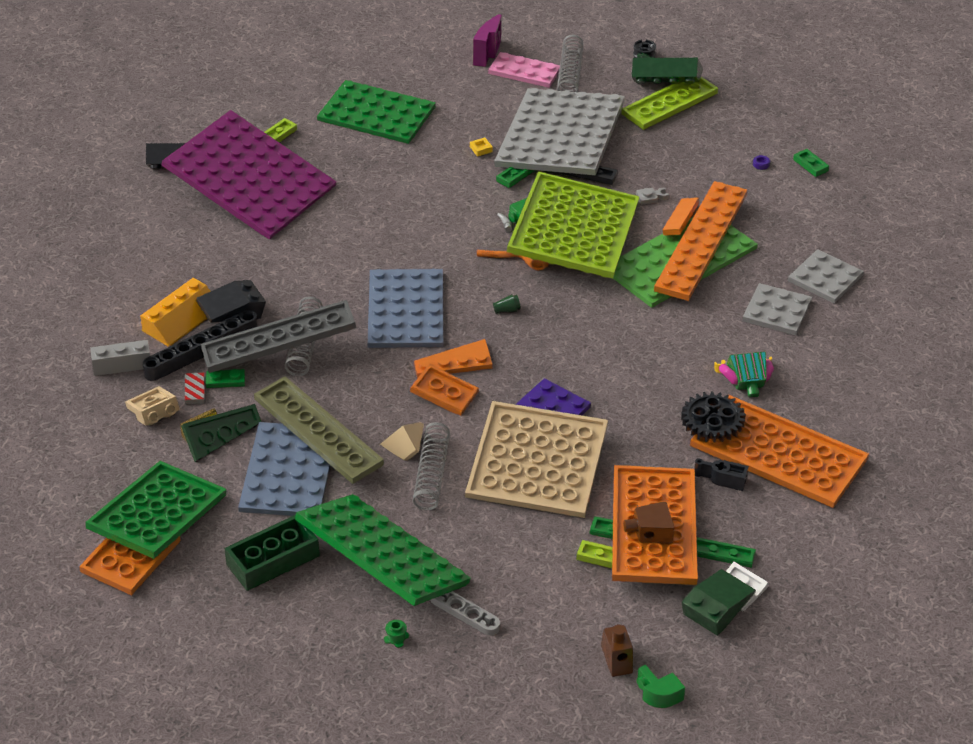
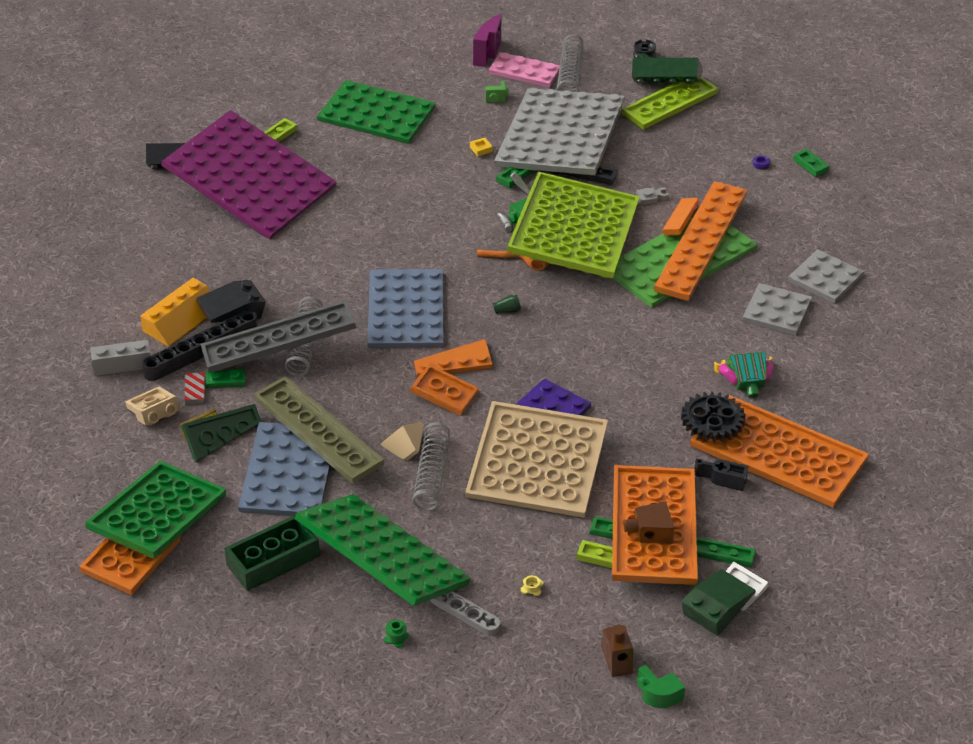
none -> bright green bracket [485,80,509,103]
none -> light grey helmet [510,172,530,195]
none -> light yellow plate [521,575,544,596]

